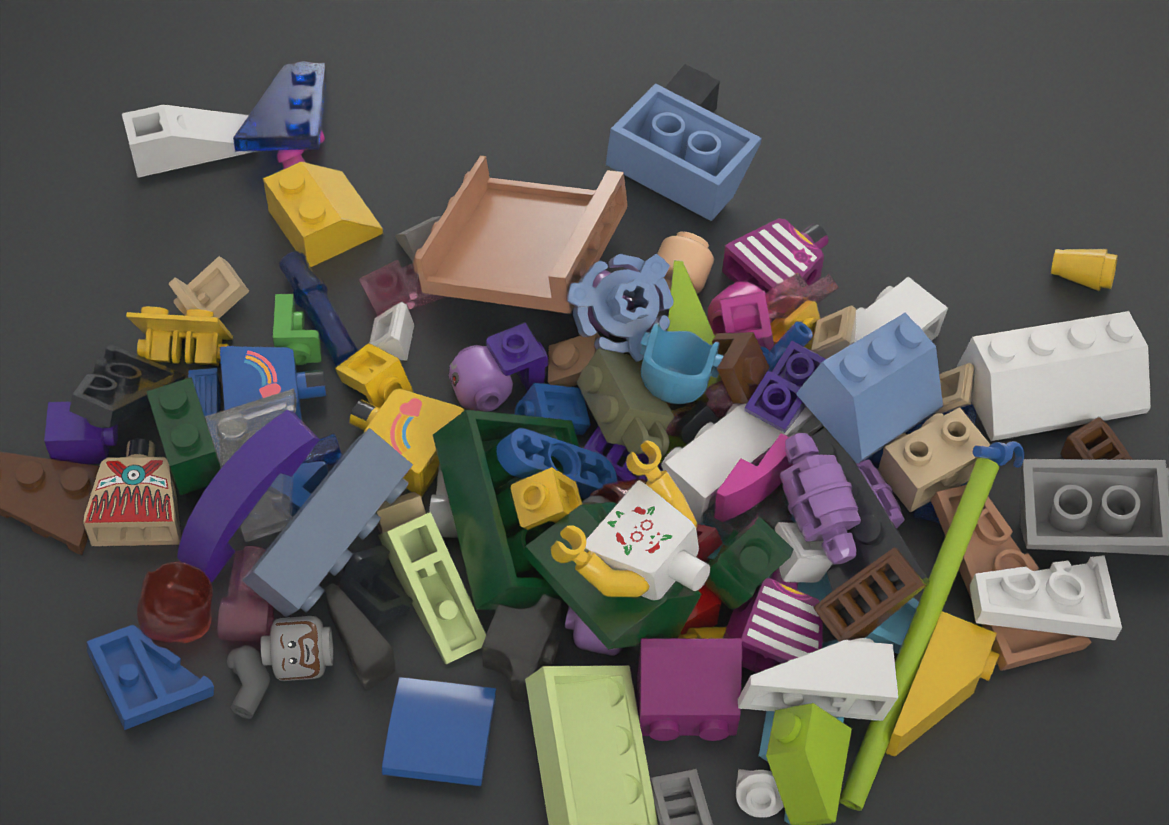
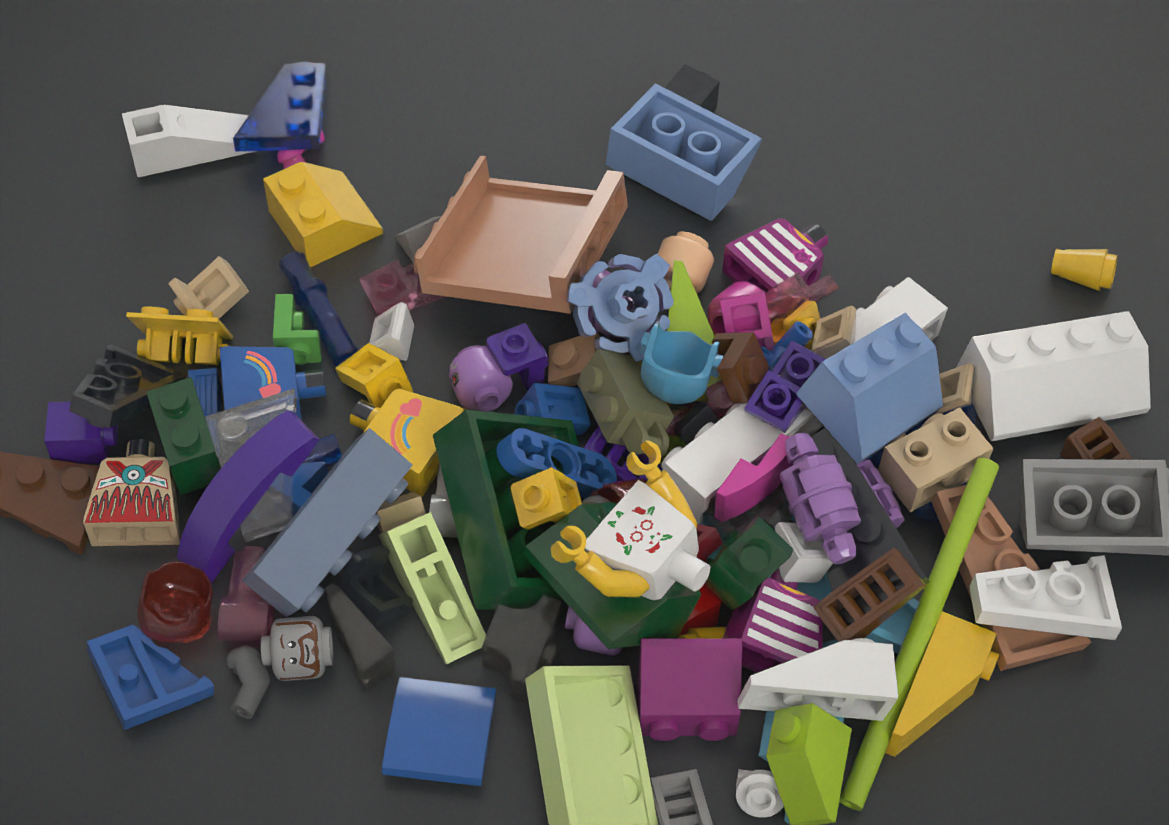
blue hand [972,441,1024,468] -> none

